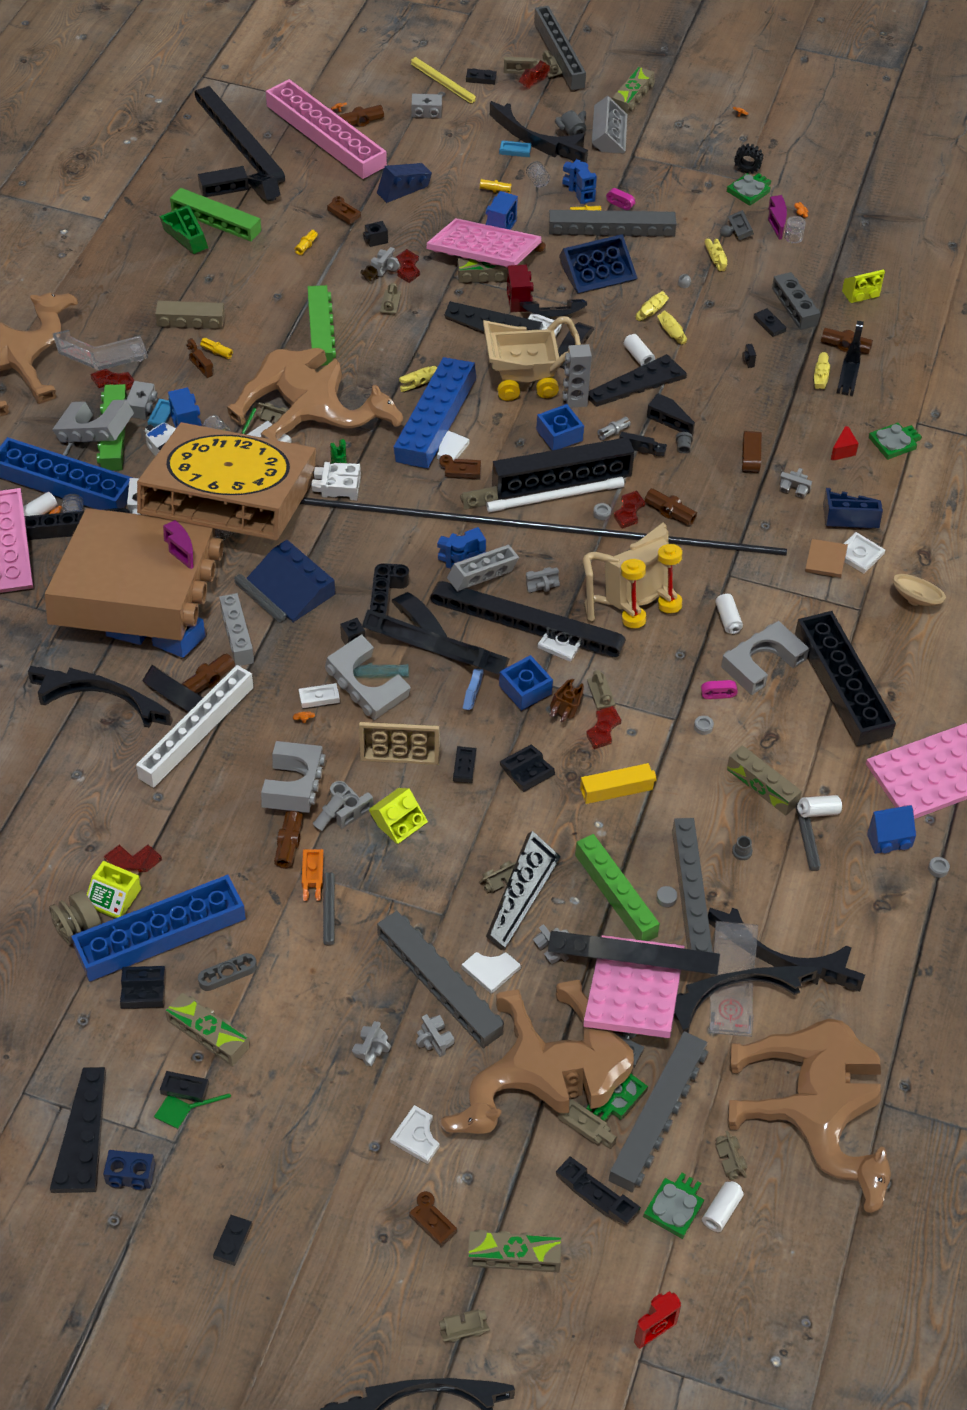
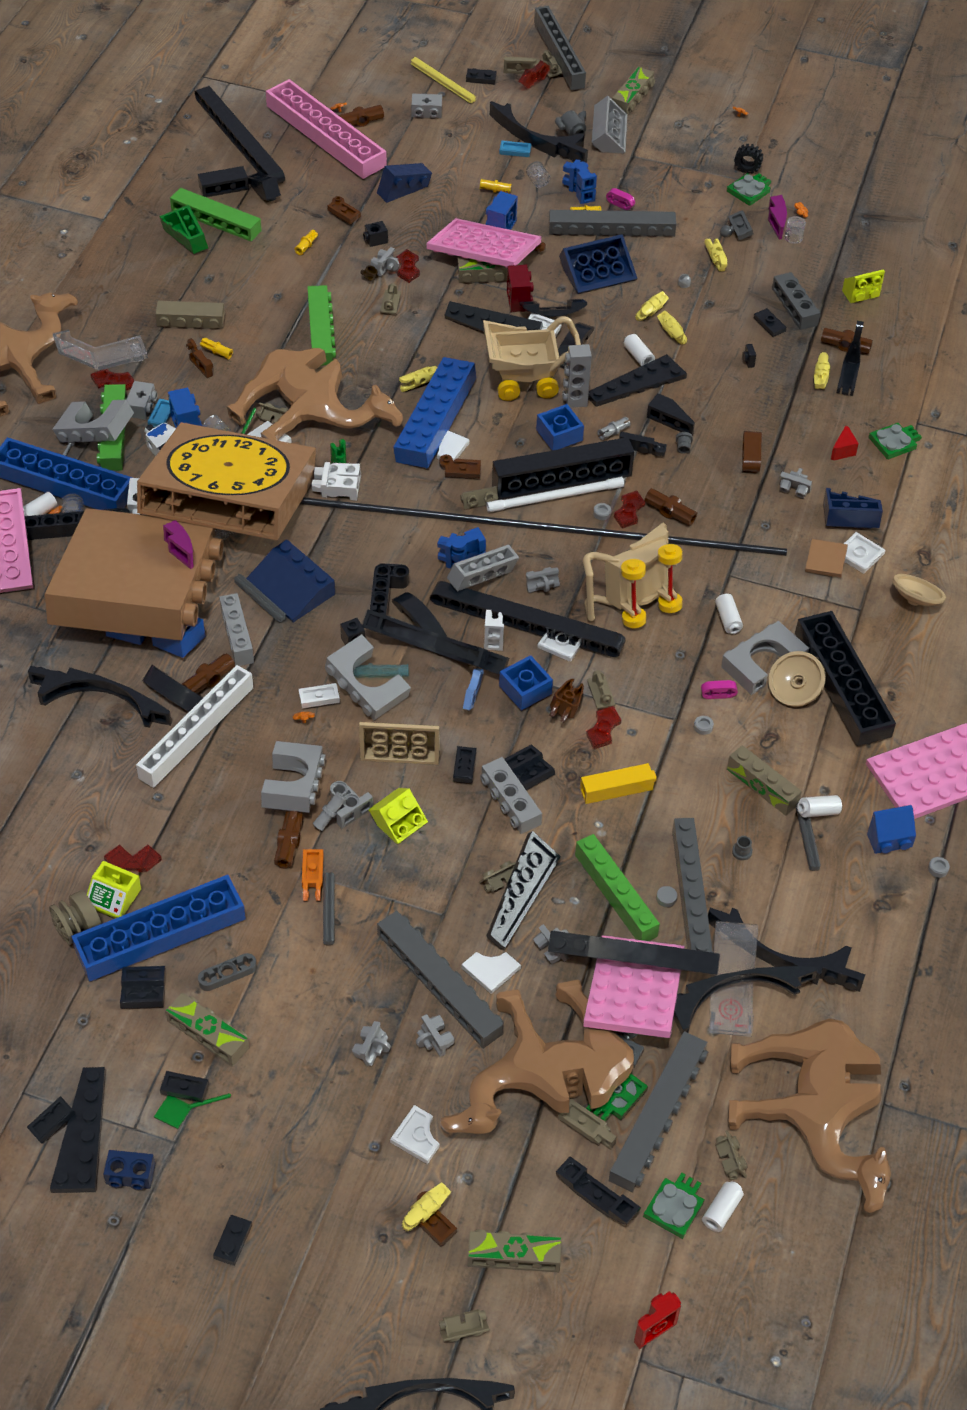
none -> black plate [27,1096,75,1144]
none -> light yellow hinge [401,1182,451,1231]
none -> light grey brick [480,757,542,834]
none -> white hinge [484,610,504,651]
none -> tan dish [769,651,825,707]

